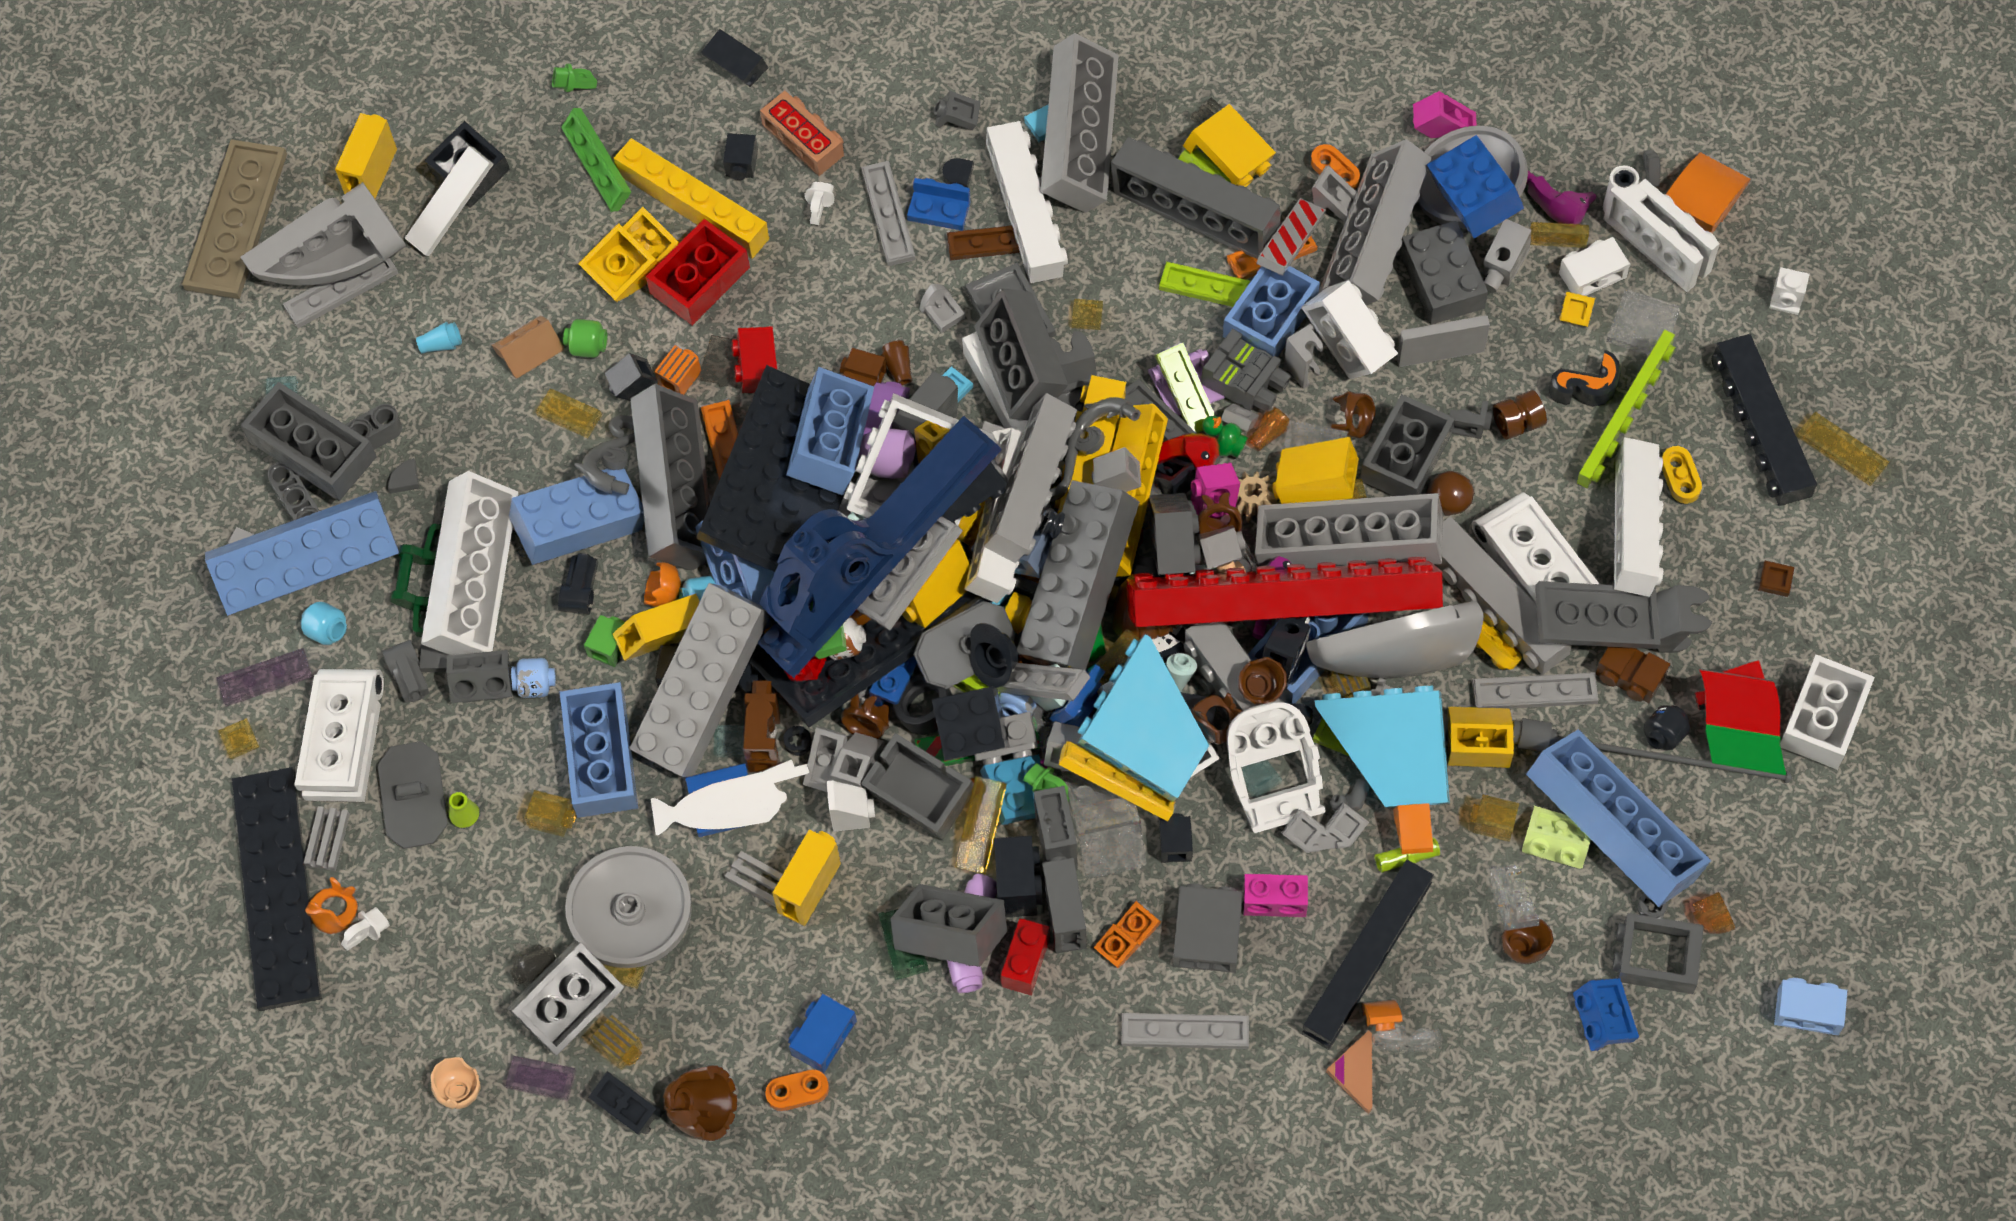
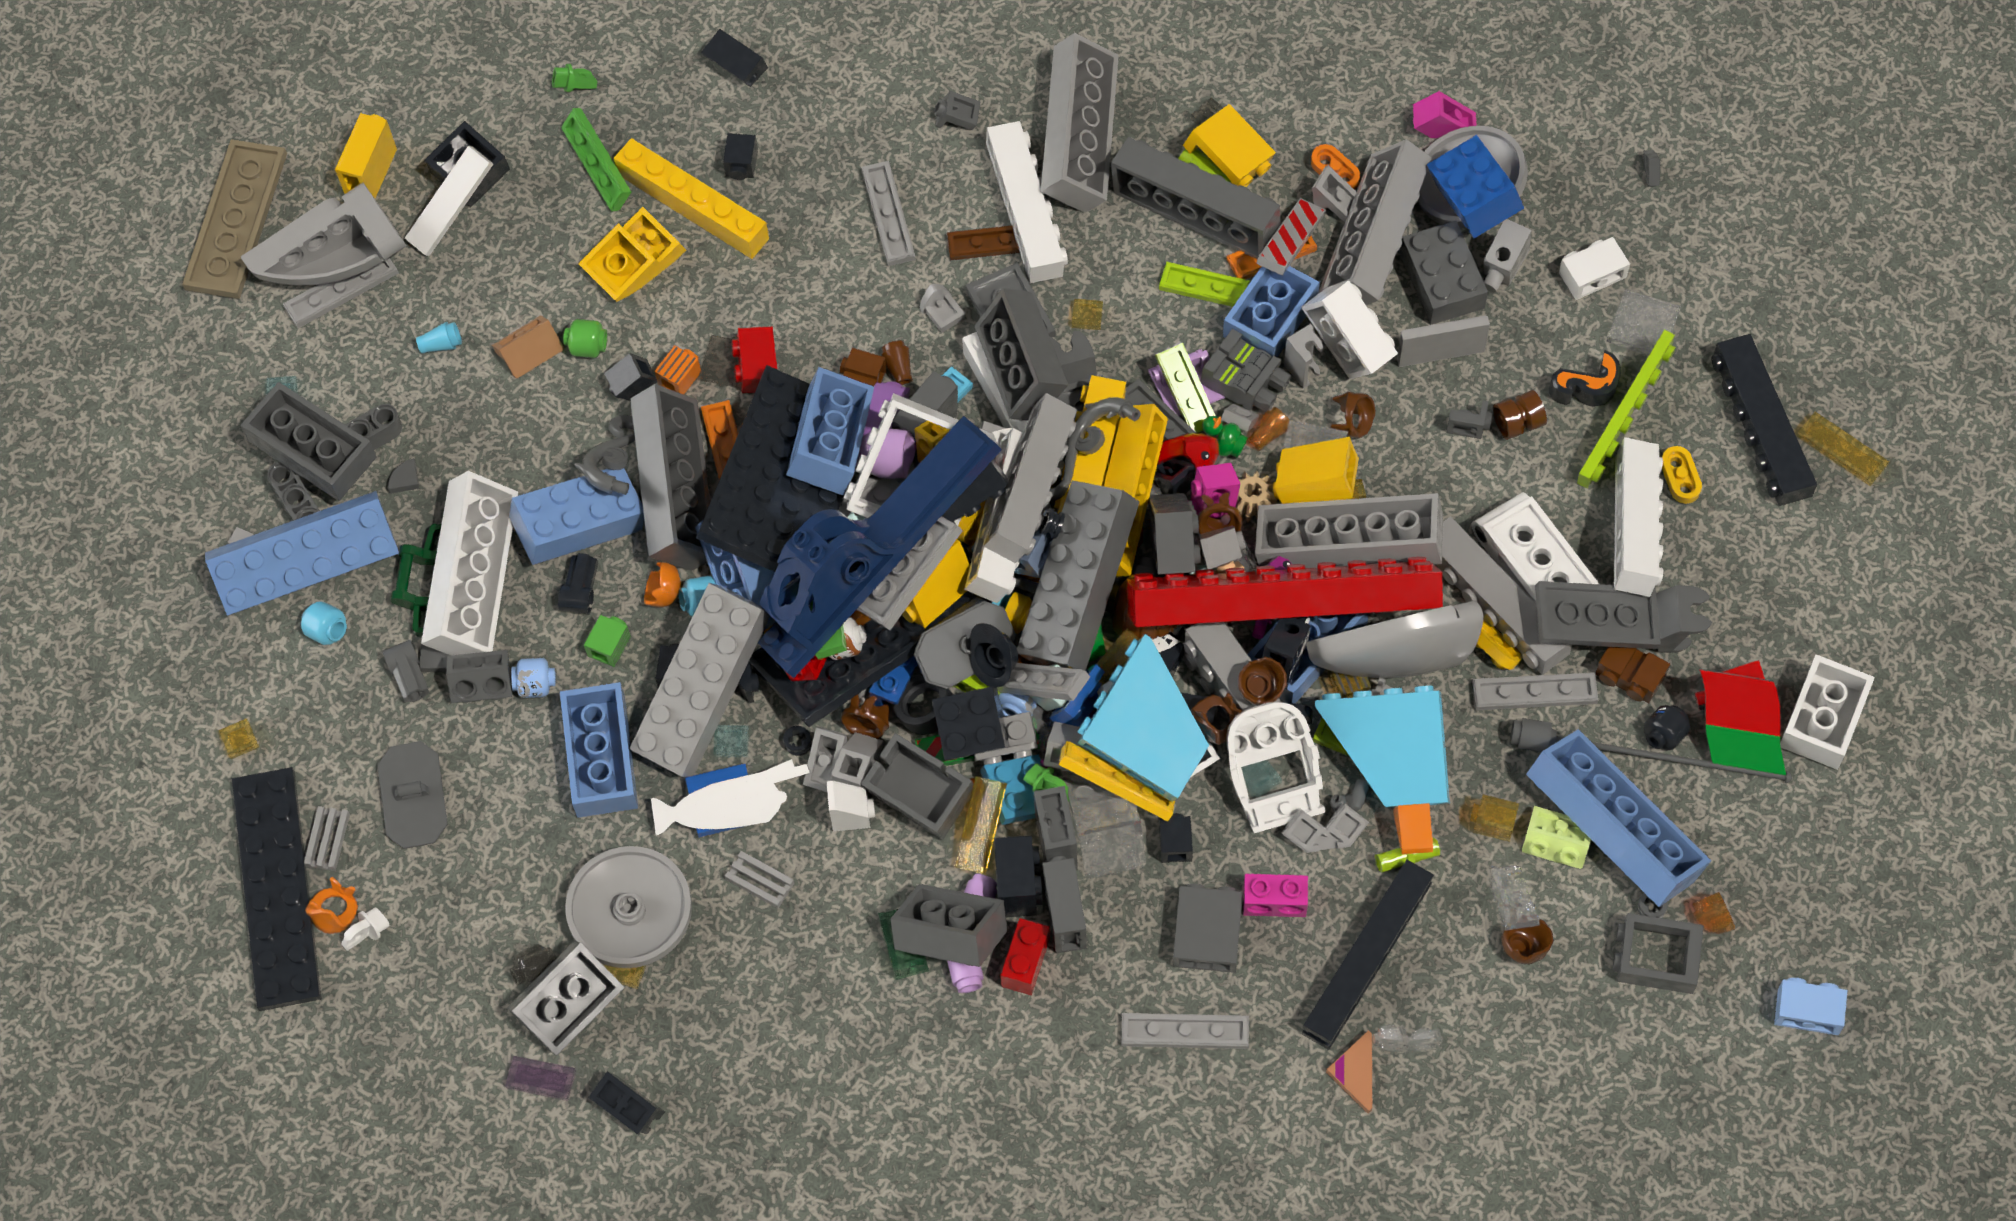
clear purple tile [216,648,313,707] -> none
white hinge [295,669,384,802] -> none
light nougat hair [430,1057,481,1109] -> none
lime cone [449,792,479,828] -> none
clear yellow brick [524,790,576,837] -> none
clear yellow tile [536,388,602,439] -> none
clear yellow brick [590,1015,643,1071] -> none
yellow brick [613,593,700,661] -> none
red brick [646,219,750,326] -> none
reddish brown hair [663,1065,737,1141] -> none
reddish brown hips [743,681,780,772] -> none
nougat brick [760,91,844,176] -> none
orange plate [765,1070,829,1111] -> none
yellow brick [772,829,841,926] -> none
blue brick [788,994,857,1074] -> none
white piece [805,182,835,225] -> none
blue bracket [907,178,971,231] -> none
black tile [942,158,974,188] -> none
medium azure tile [1024,105,1048,142] -> none
light grey brick [1092,447,1141,492] -> none
orange slope [1094,901,1161,968] -> none
light aqua cone [1167,653,1197,692] -> none
dark grey brick [1360,394,1455,496] -> none
orange slope [1362,1000,1403,1031] -> none
reddish brown hair [1425,471,1475,516] -> none
yellow slope [1448,707,1514,768] -> none
magenta animal [1526,170,1596,229] -> none
clear yellow tile [1530,222,1589,248] -> none
yellow tile [1560,292,1595,327] -> none
blue bracket [1573,978,1639,1051] -> none
white hinge [1603,166,1720,292] -> none
orange slope [1666,152,1751,234] -> none
reddish brown tile [1758,560,1795,597] -> none
white brick [1769,267,1809,315] -> none

